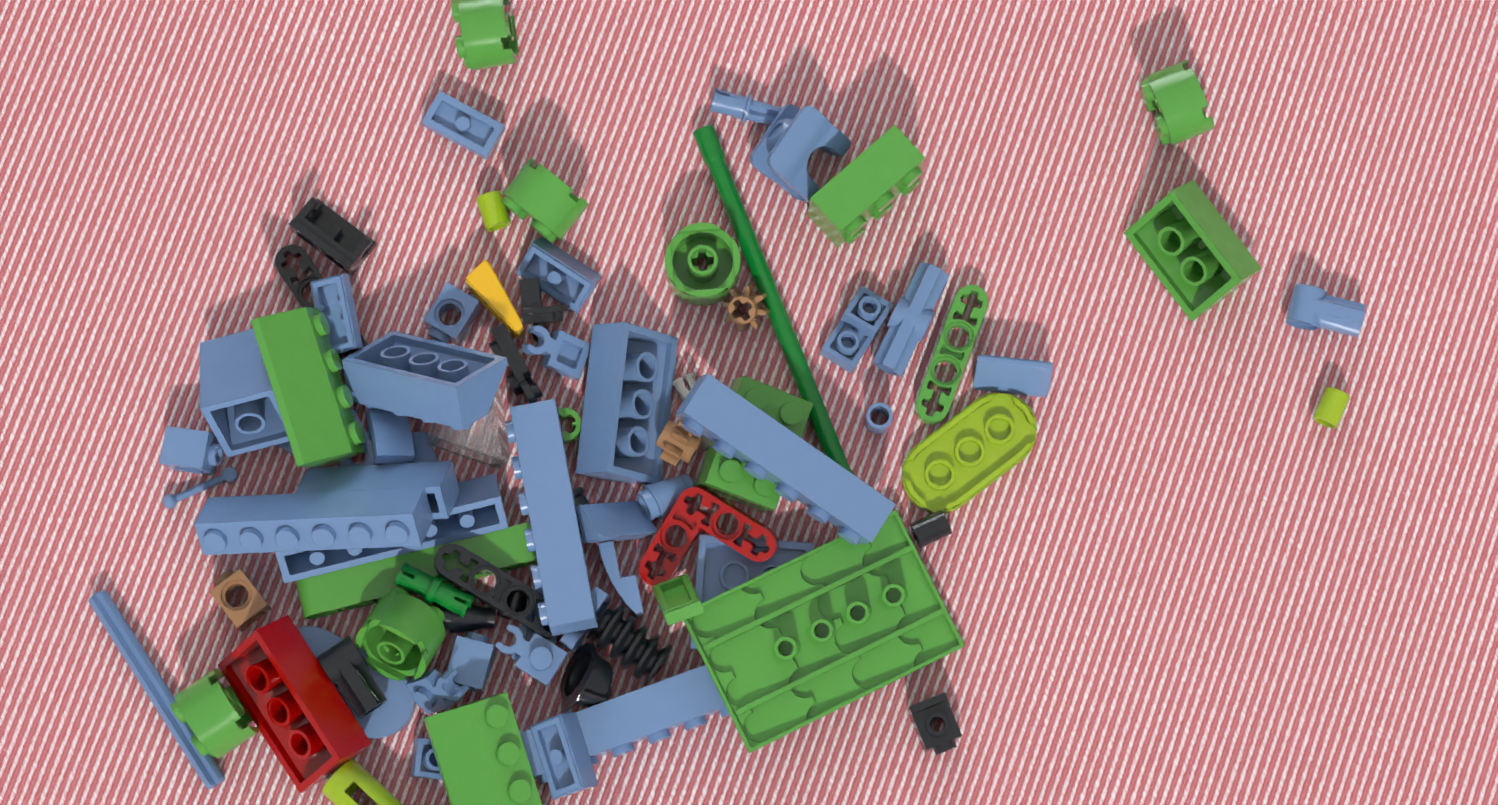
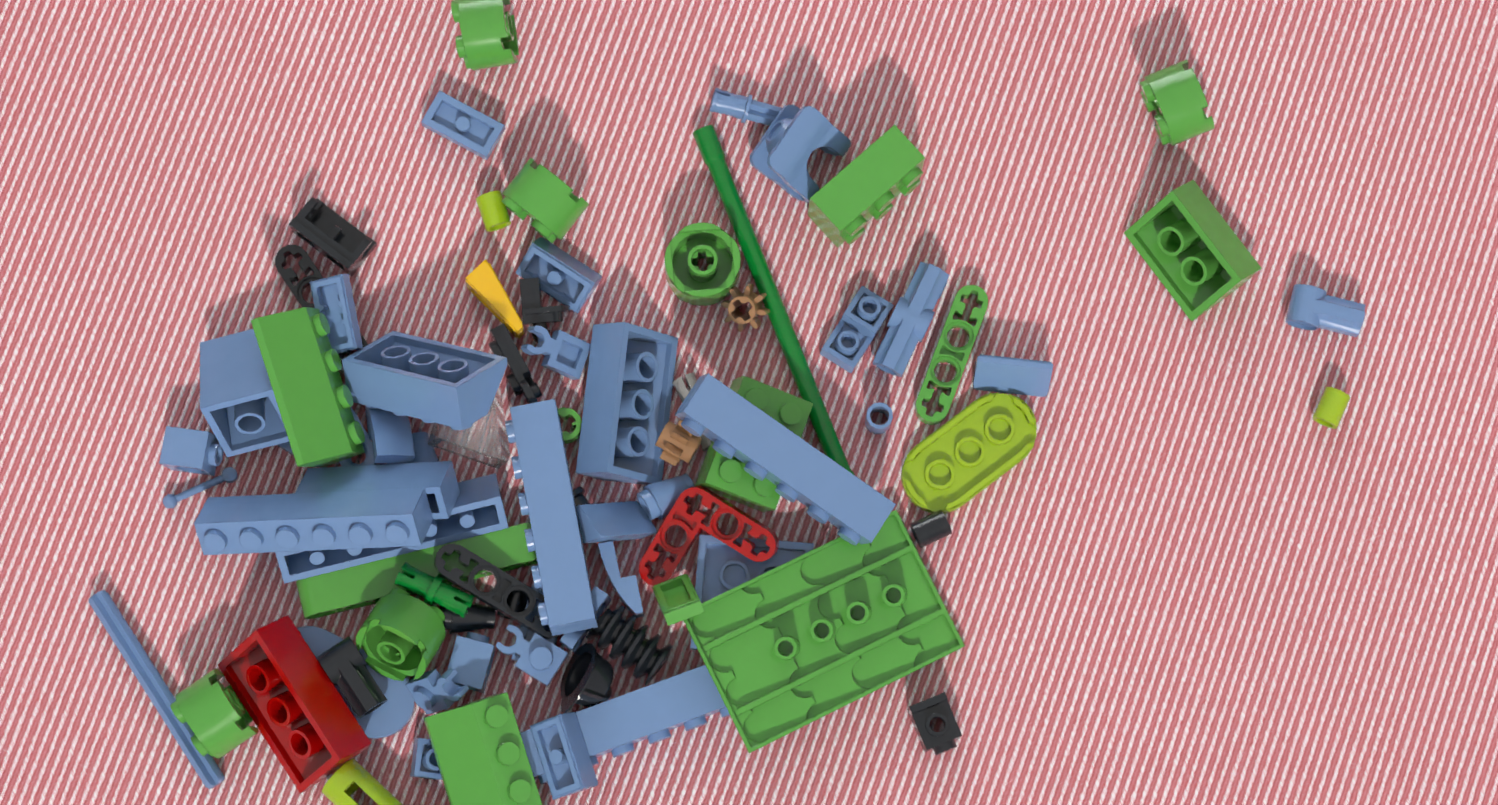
medium nougat brick [209,569,272,632] -> none
medium blue brick [423,282,482,346] -> none

